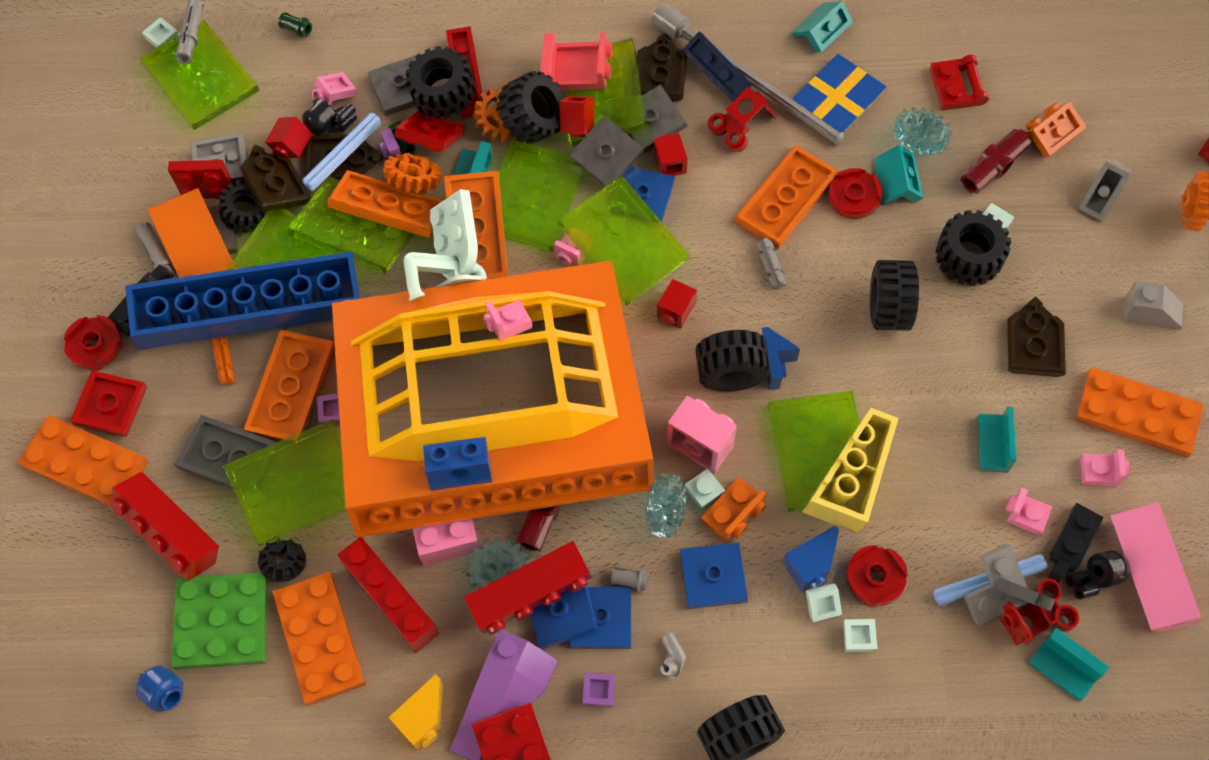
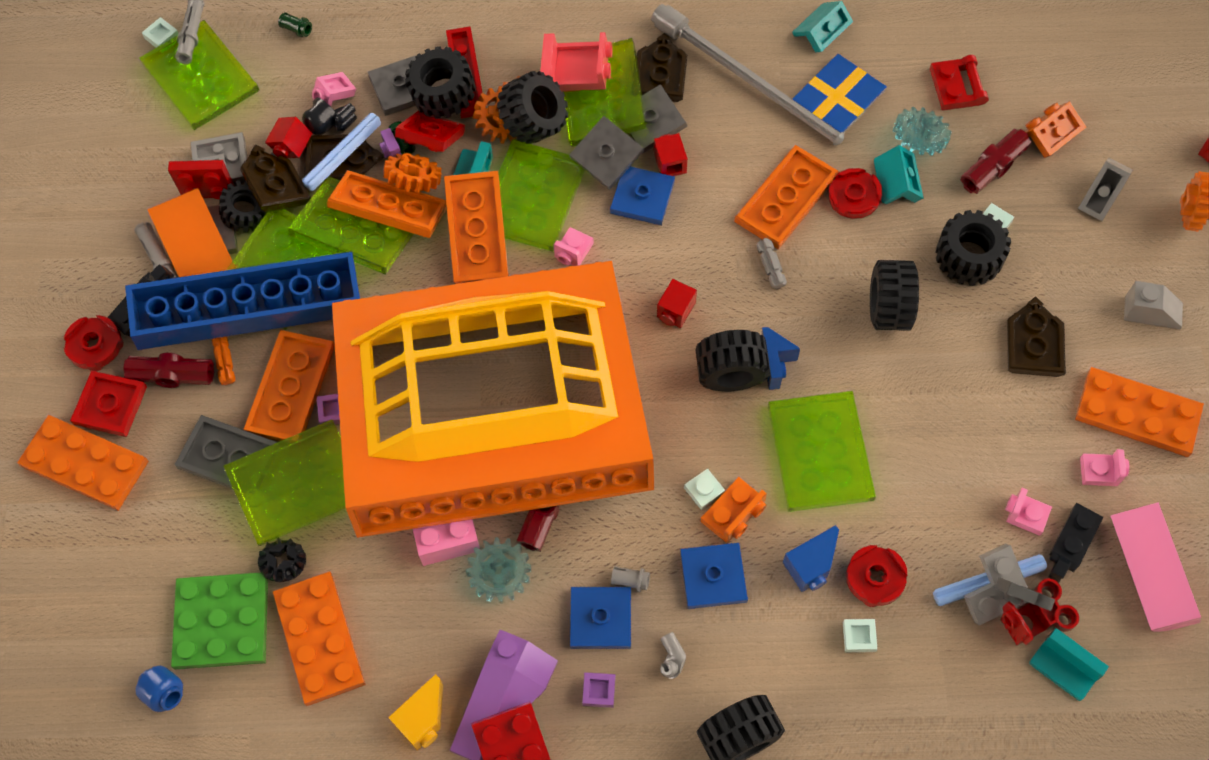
red brick [110,471,219,581] -> none
red brick [337,537,439,653] -> none
light aqua plate [404,189,487,301] -> none
blue brick [423,437,492,491] -> none
red brick [464,540,592,635] -> none
bright pink bracket [483,300,532,341] -> none
blue plate [531,586,598,650] -> none
clear neon green plate [558,175,690,305] -> none
red brick [559,95,595,138] -> none
clear light blue gear [645,473,687,538] -> none
bright pink brick [666,396,737,474] -> none
dark blue tile [682,31,753,102] -> none
red piece [707,86,777,152] -> none
light yellow wedge [802,408,899,533] -> none
light aqua plate [806,583,842,622] -> none
teal panel [977,407,1016,473] -> none
black piece [1066,551,1130,600] -> none
none -> dark red piece [123,352,215,388]

